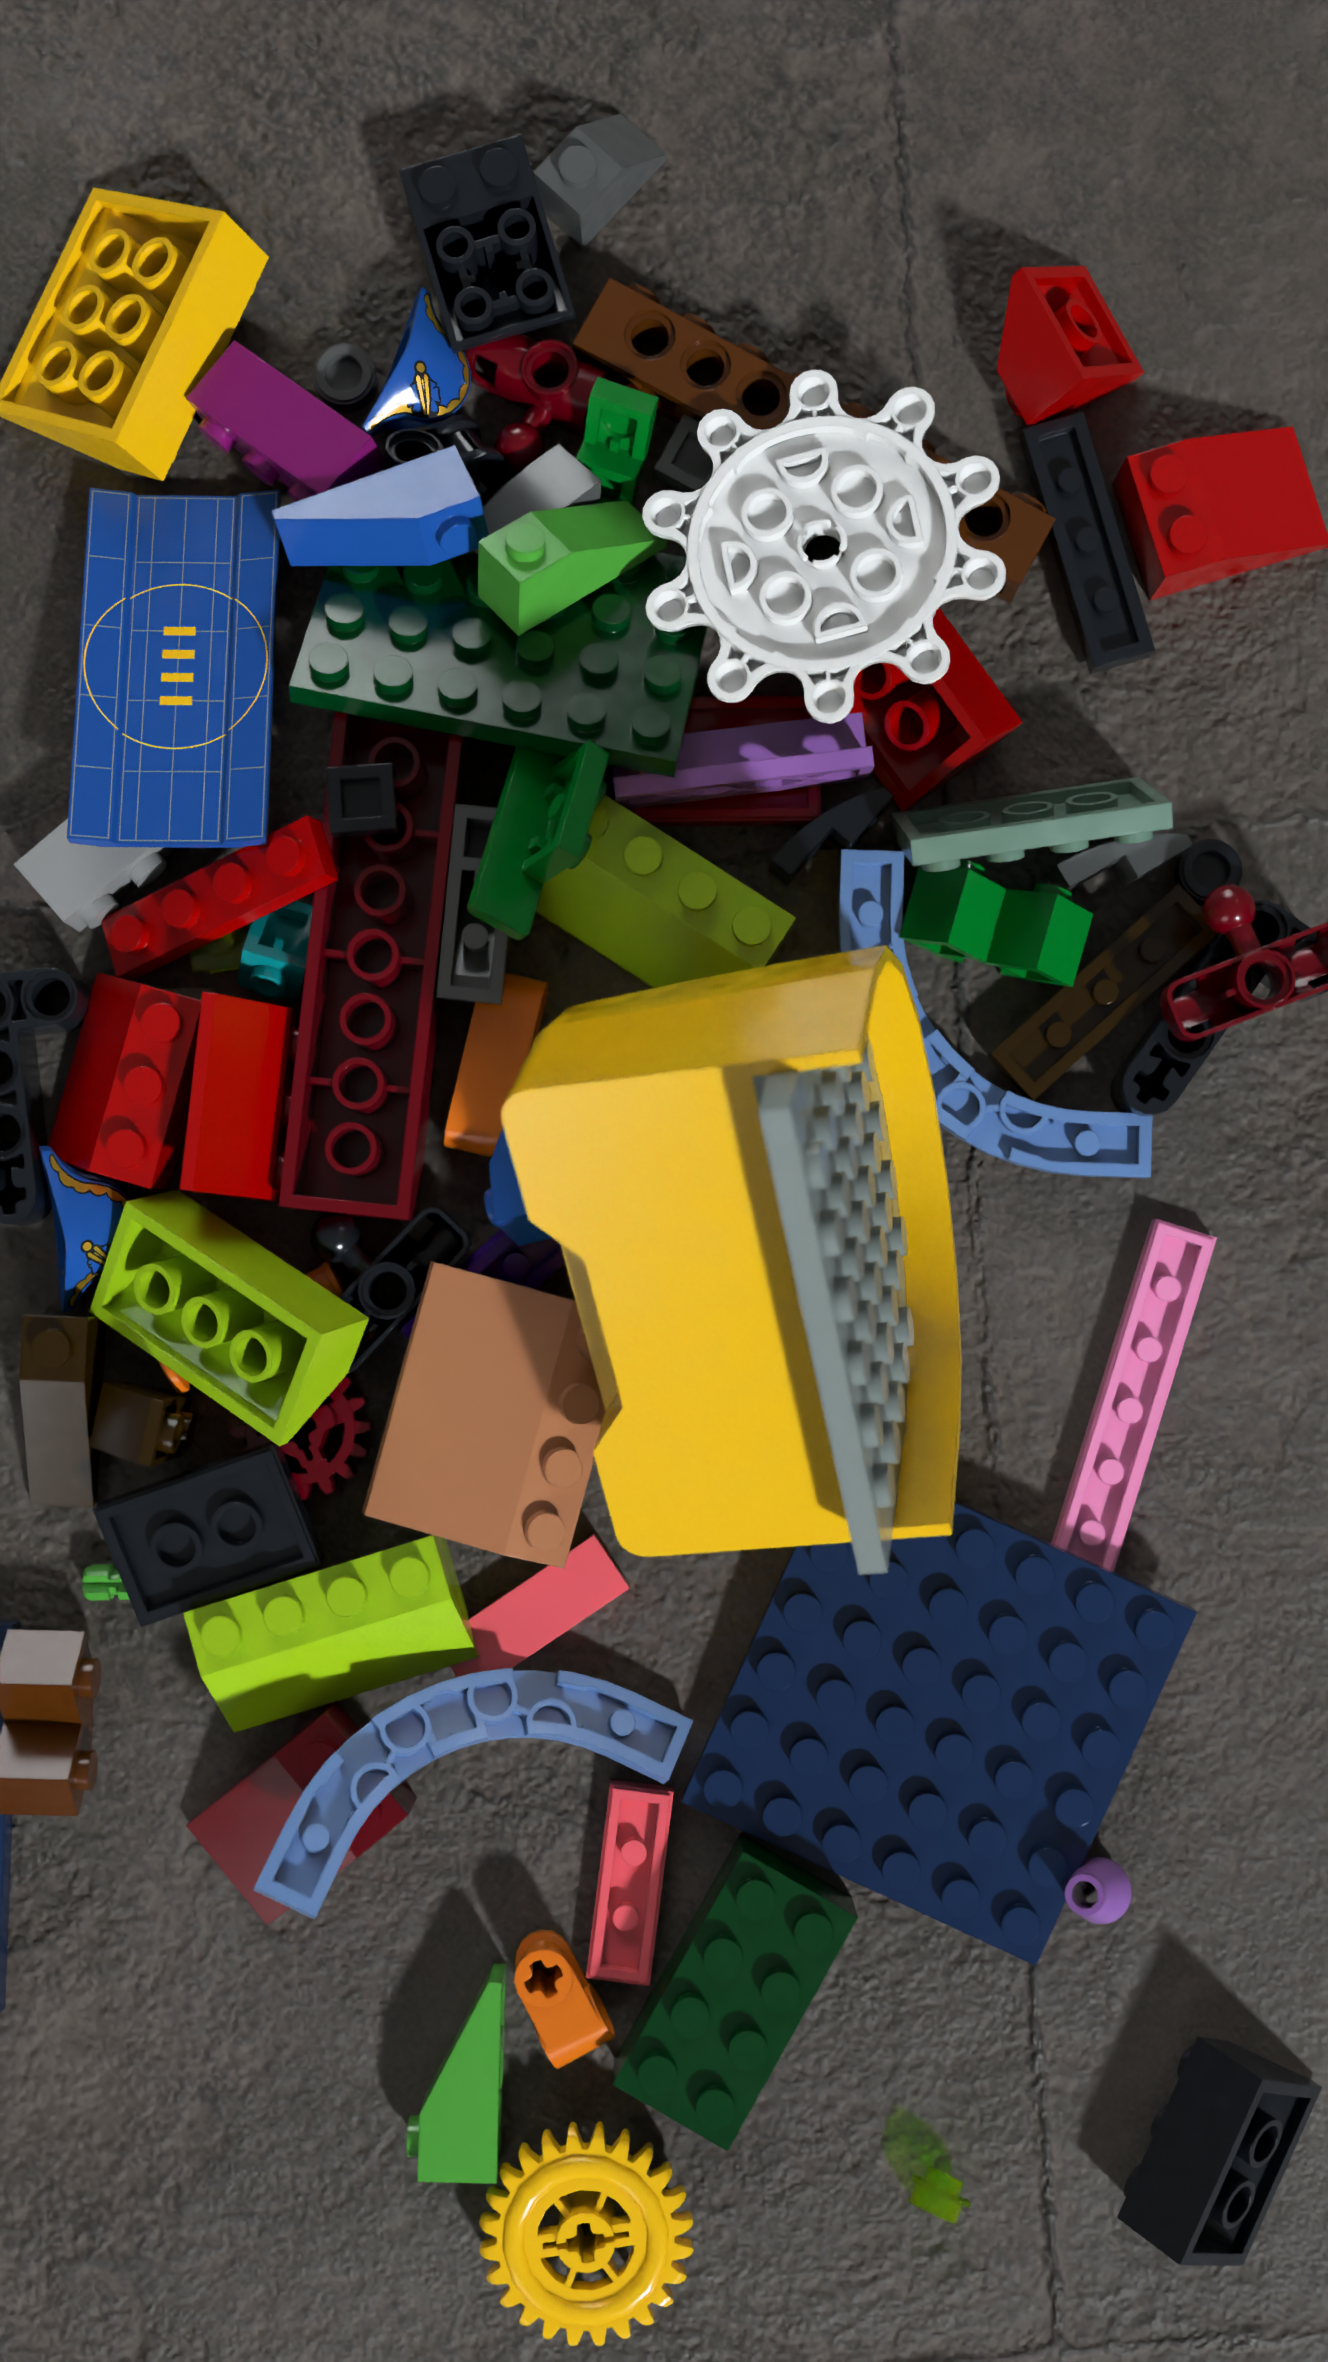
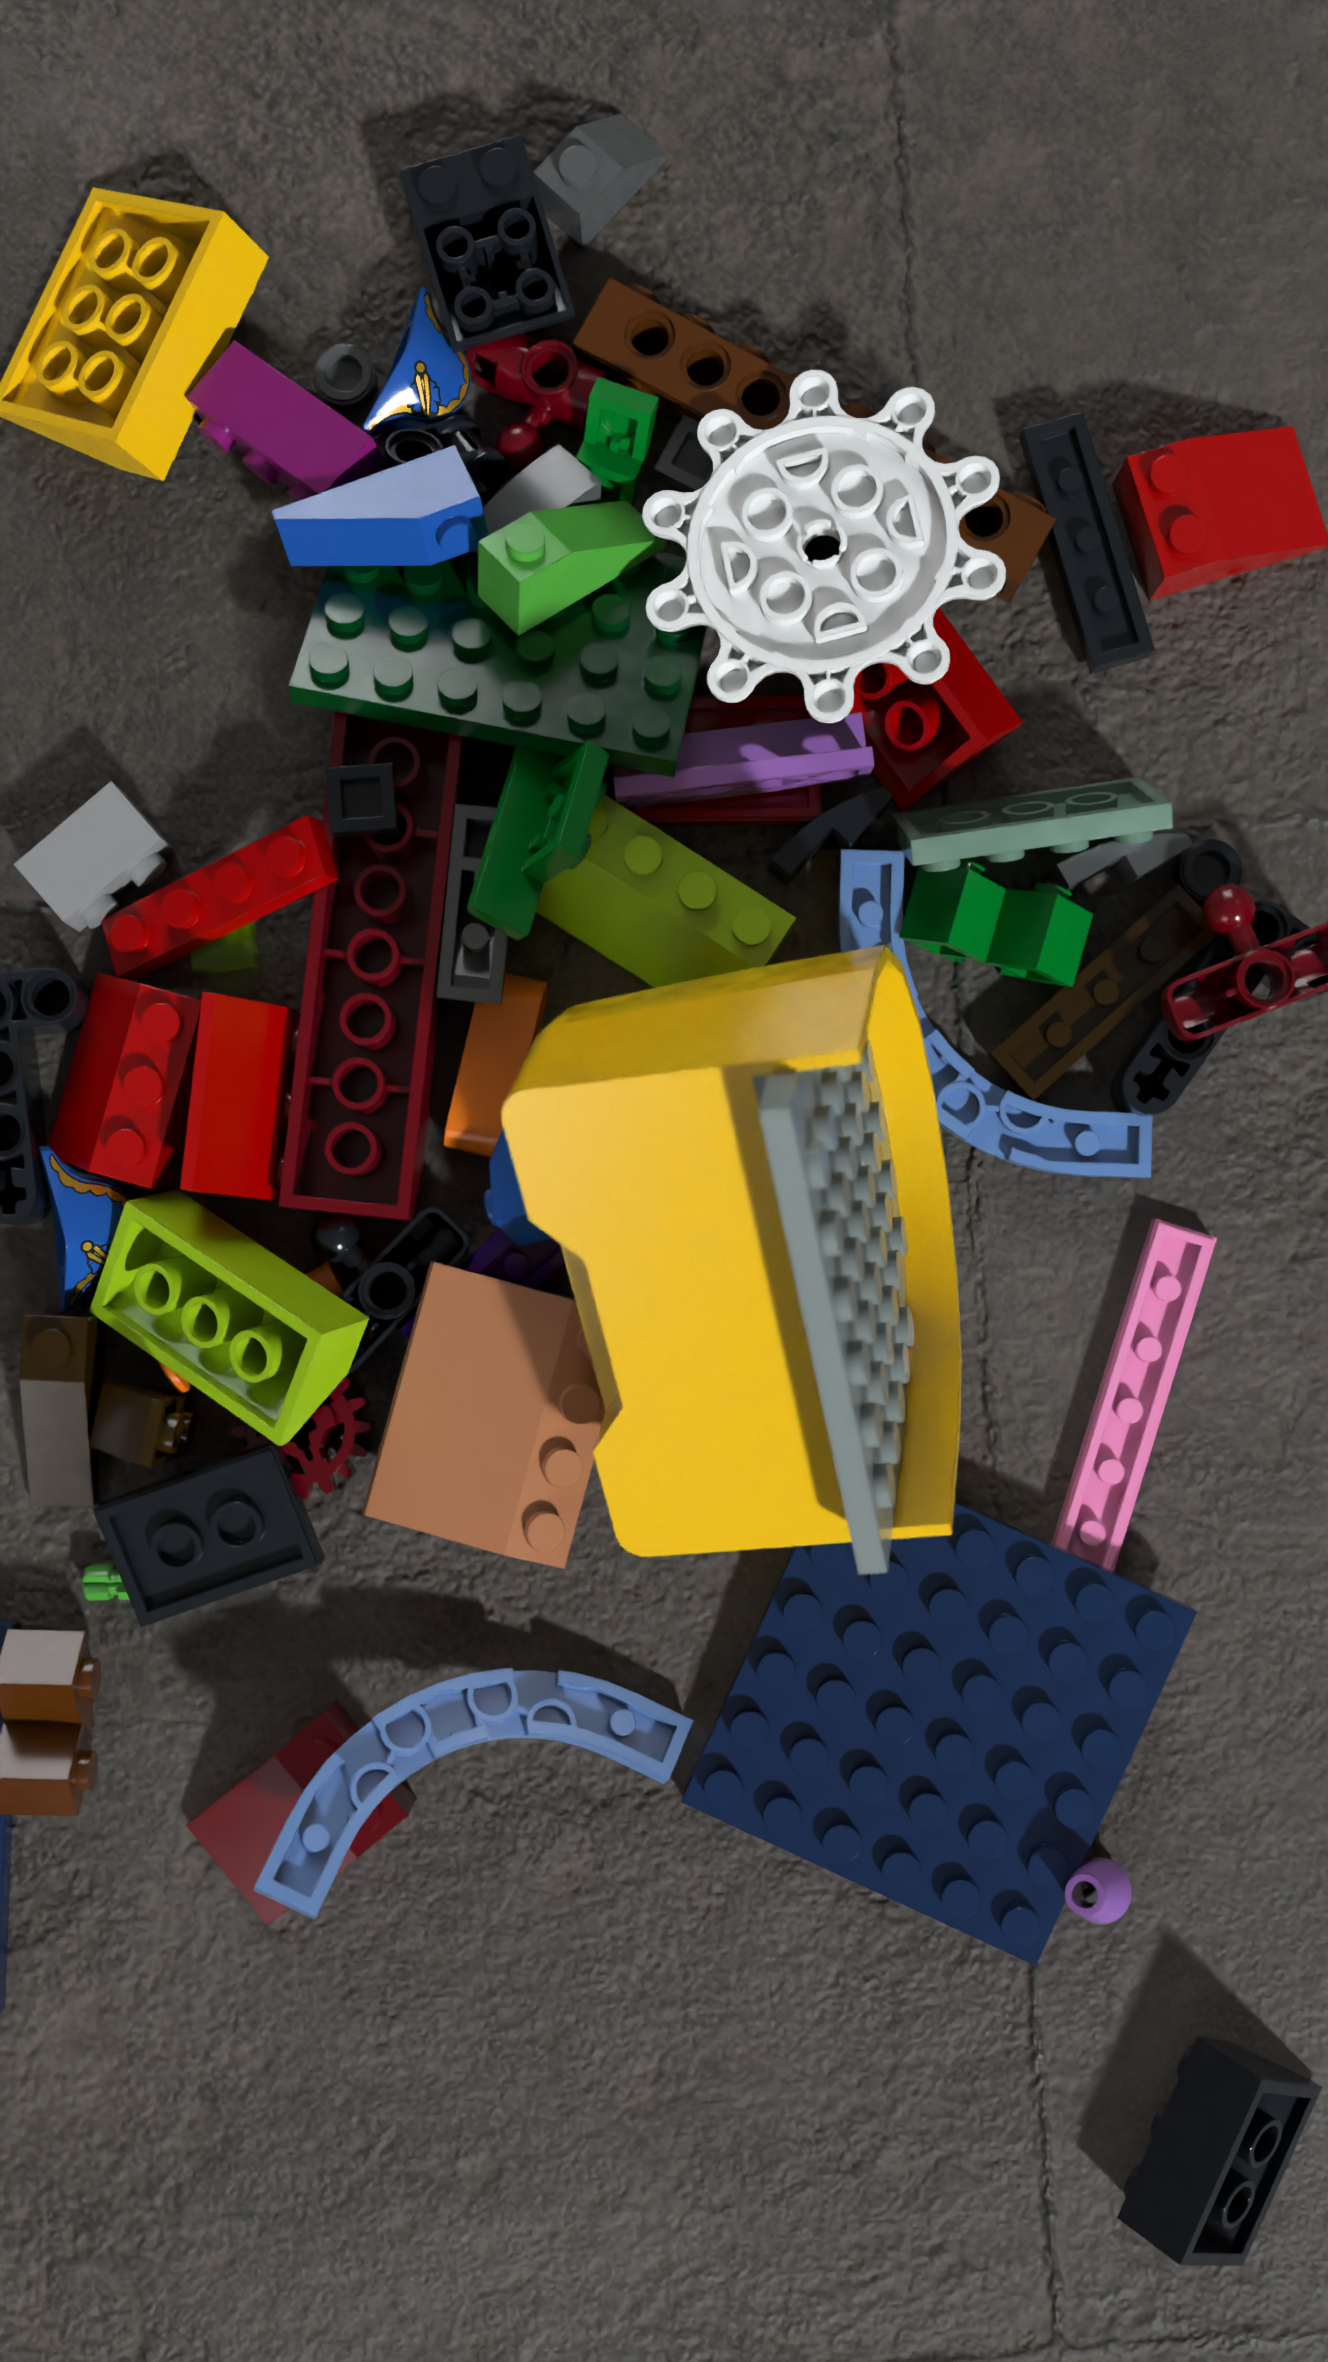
blue hinge [67,488,281,848] -> none
lime slope [183,1535,479,1733] -> none
teal bracket [237,901,313,1002] -> none
bright green slope [407,1963,506,2184] -> none
coral tile [450,1533,630,1677] -> none
yellow gear [479,2121,694,2346] -> none
orange piece [514,1929,616,2069] -> none
coral tile [586,1779,674,1986] -> none
dark green brick [612,1833,858,2151] -> none
clear neon green plate [908,2165,971,2225] -> none
red slope [997,265,1145,425] -> none

